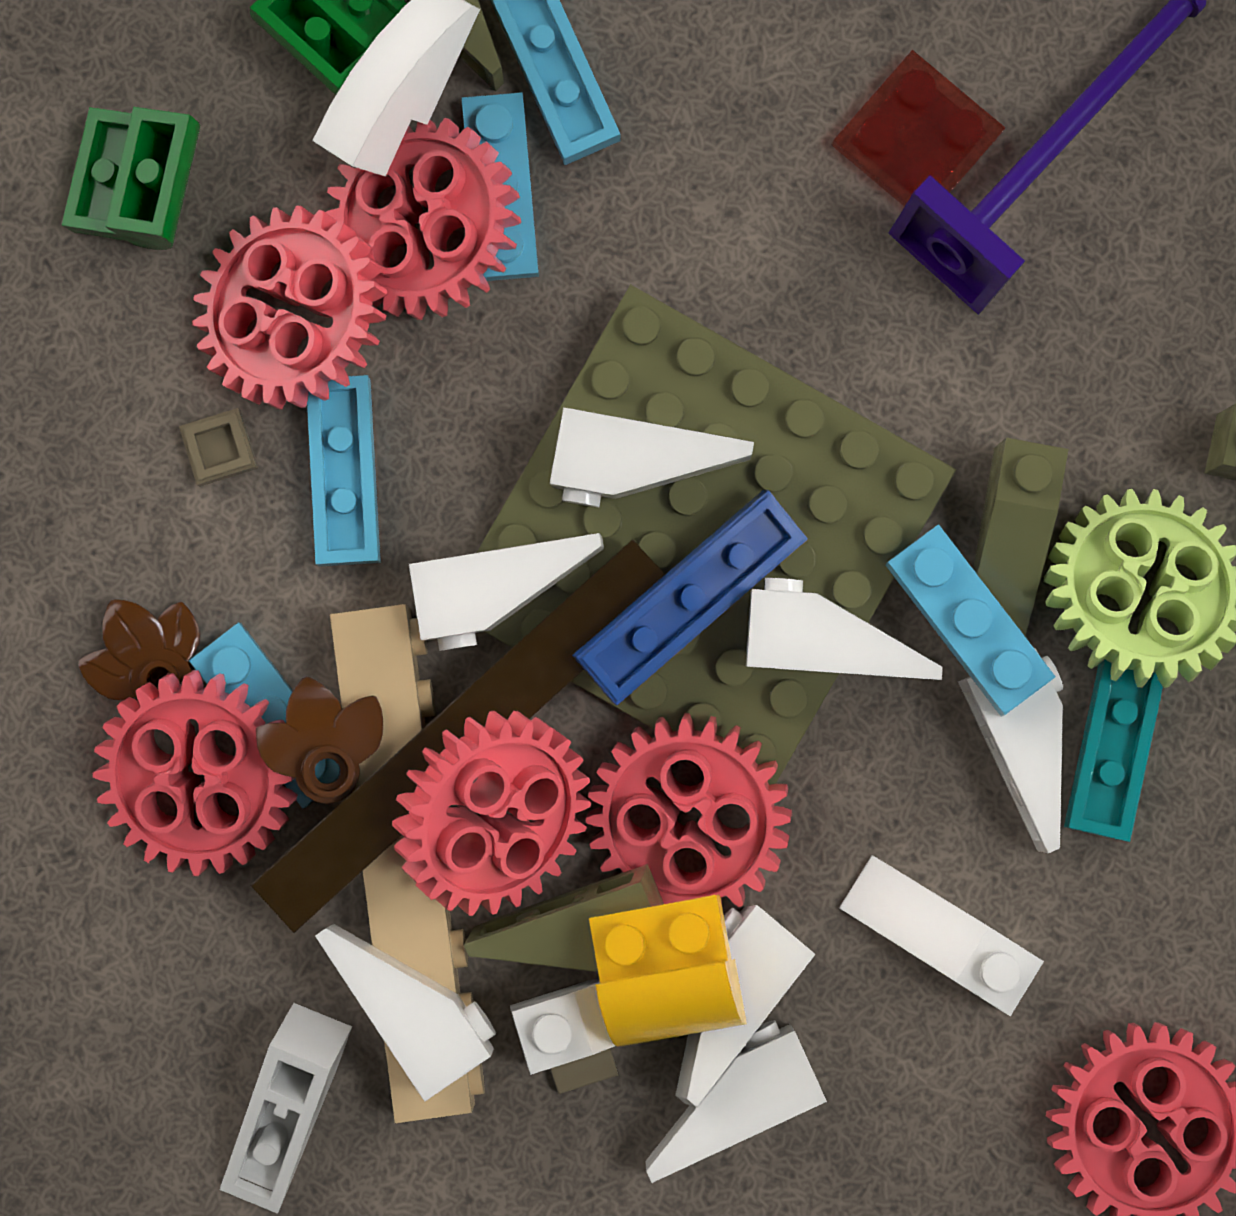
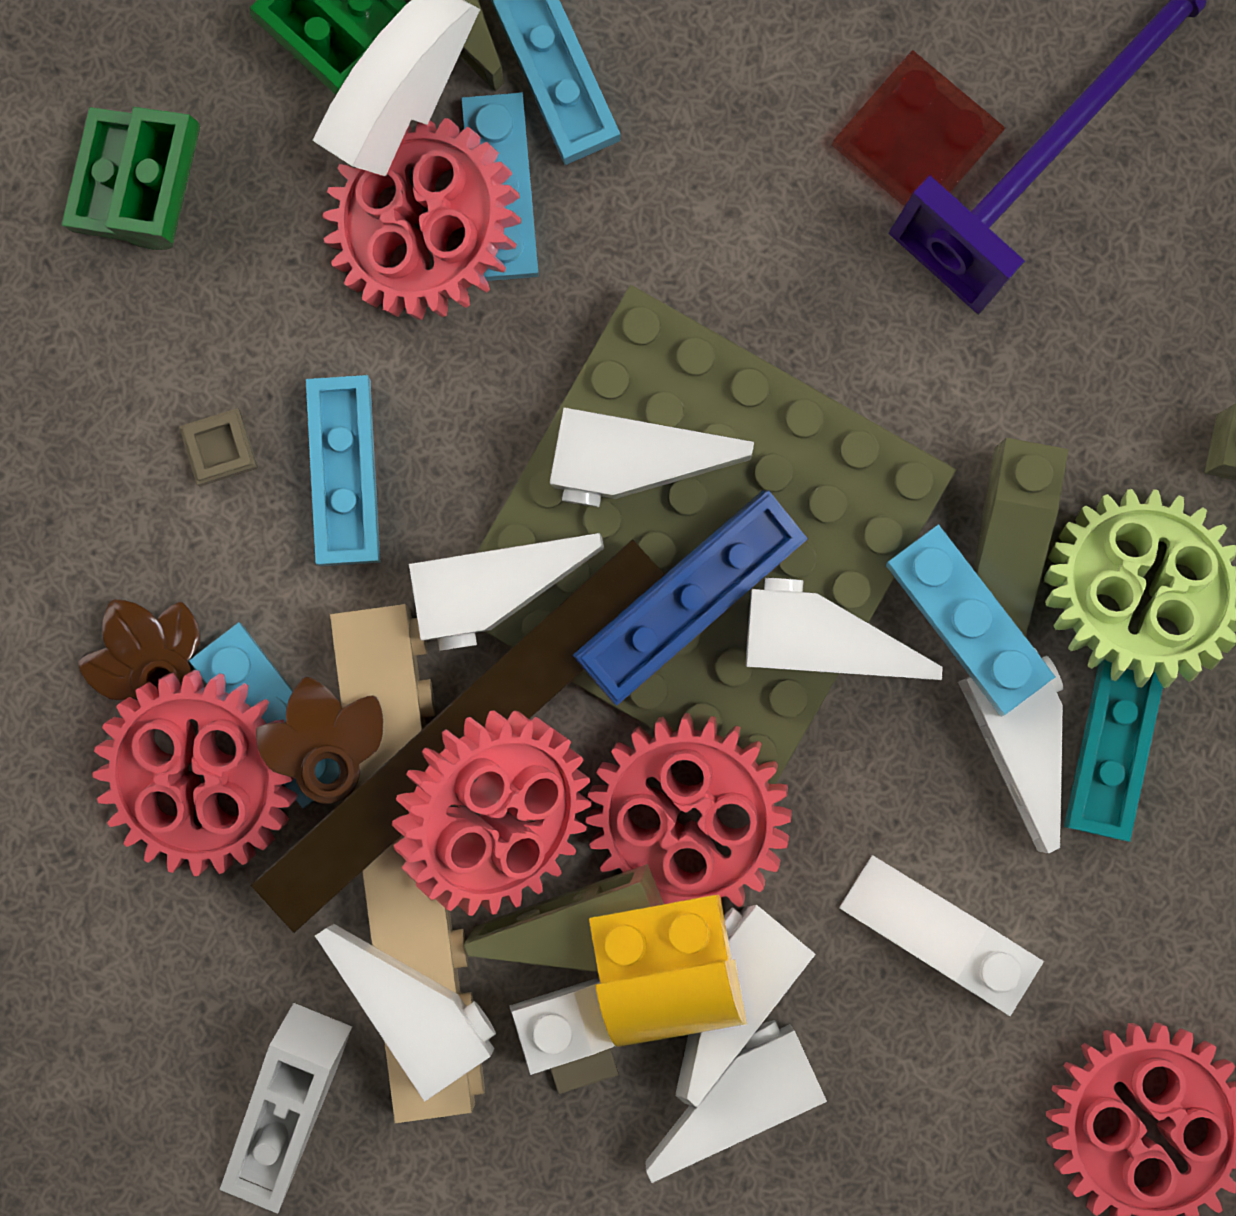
coral gear [192,206,387,409] -> none

